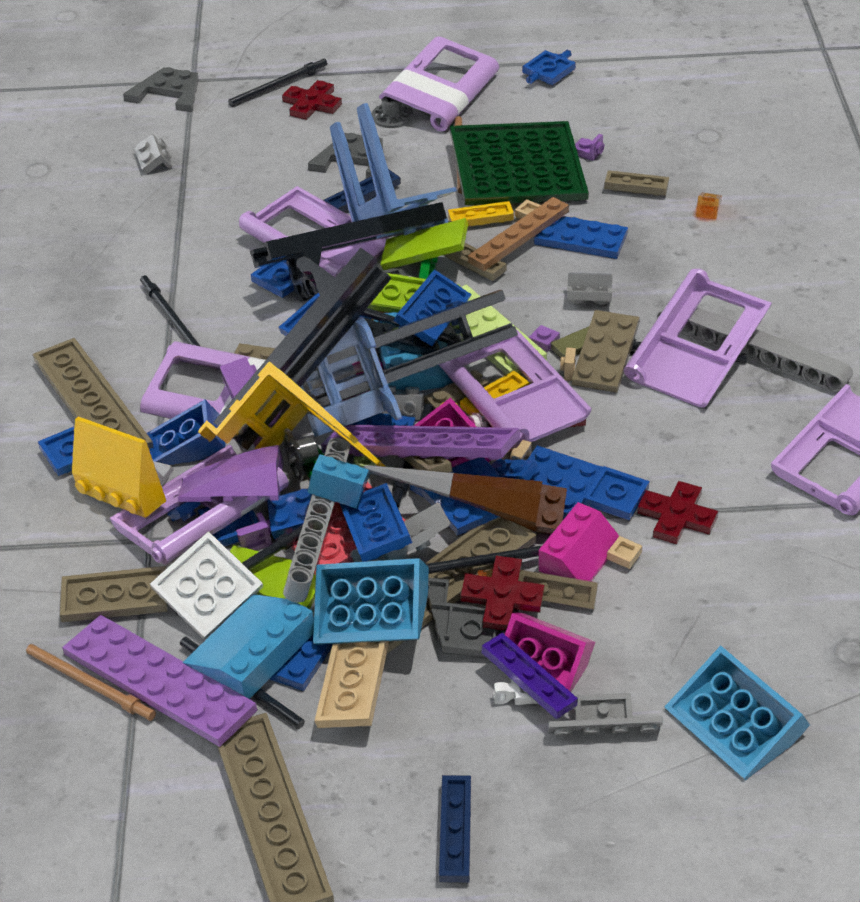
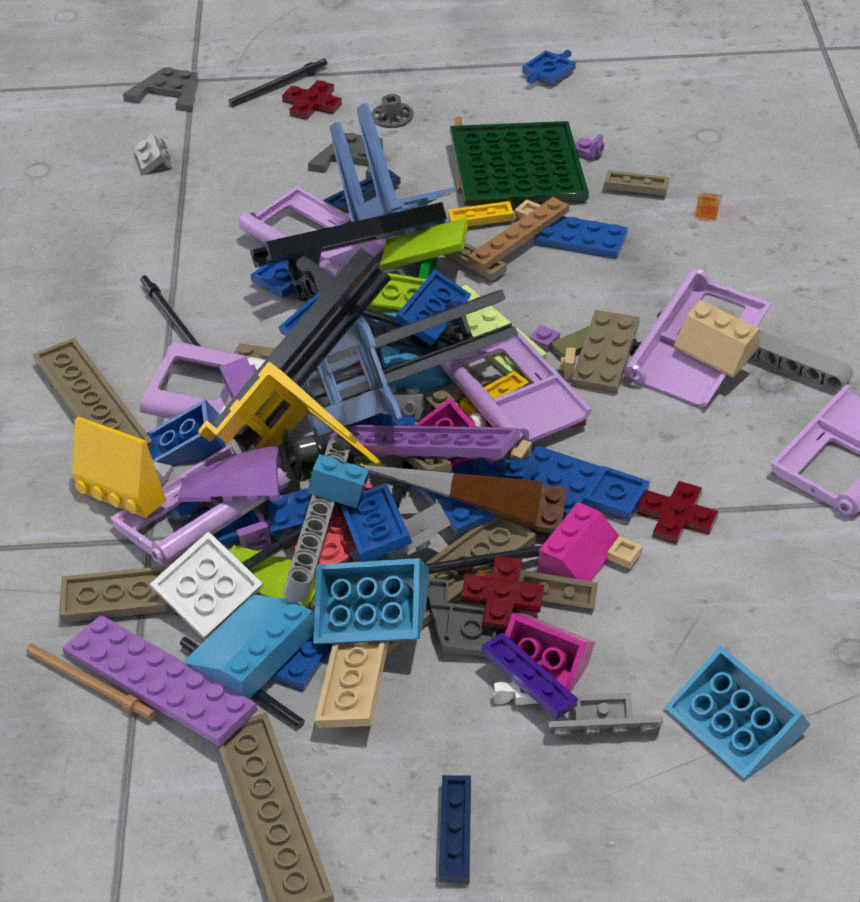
blue plate [38,427,74,476] -> none
lavender piece [379,36,499,132] -> none
light grey bracket [567,272,612,304] -> none
none -> tan slope [674,300,760,378]

